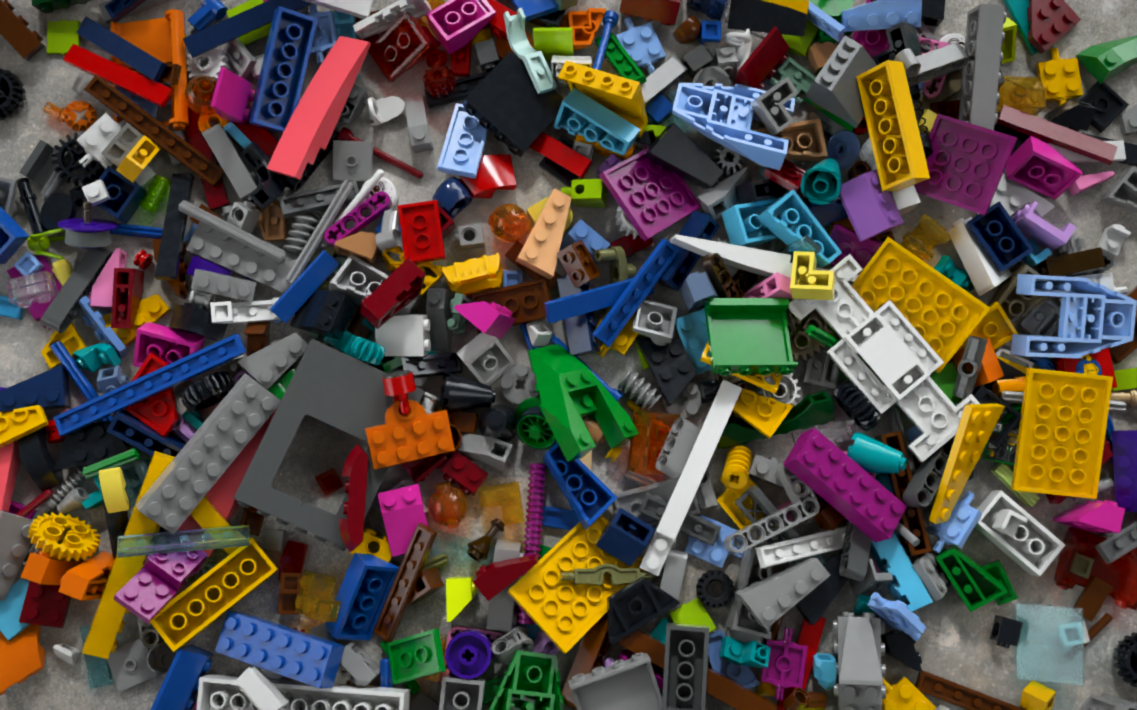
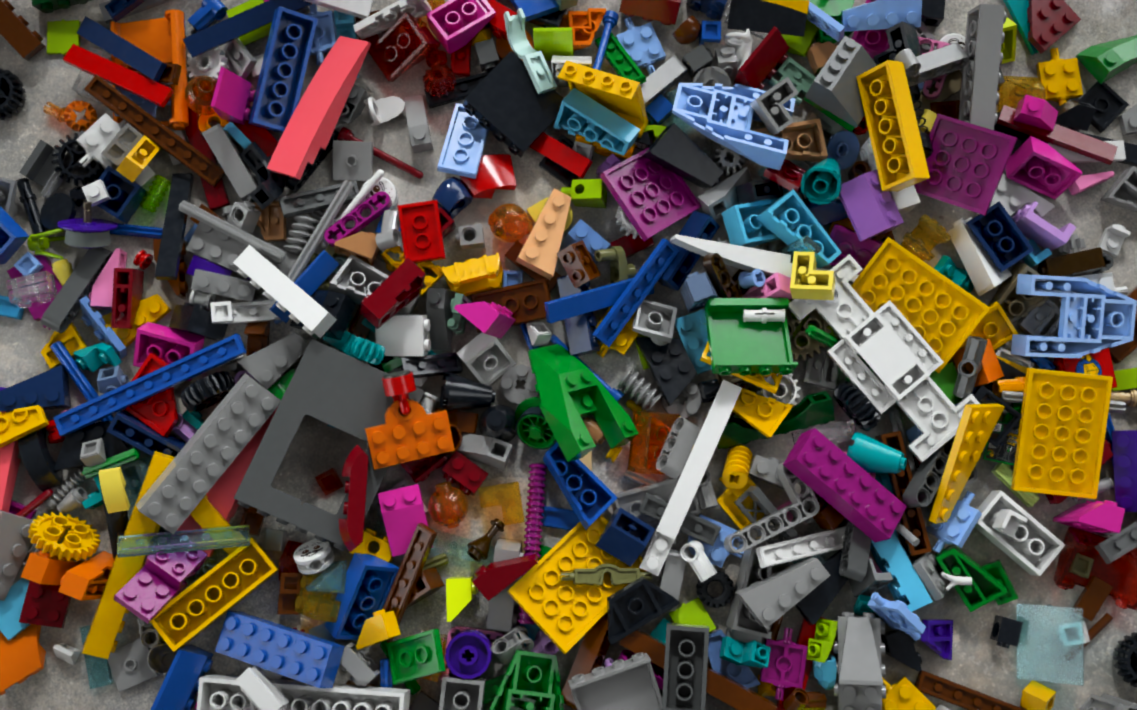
none -> light grey slope [80,438,106,467]
none -> white brick [233,245,337,338]
none -> white head [293,539,335,575]
none -> clear light blue slope [306,561,347,594]
none -> yellow slope [356,609,401,650]
none -> white piece [680,540,717,583]
none -> light blue bush [738,269,765,289]
none -> white pin [743,308,785,324]
none -> lime slope [806,618,838,663]
none -> dark purple wing [921,619,953,660]
none -> white bar [941,572,972,591]
none -> dark pink slope [1013,95,1058,131]

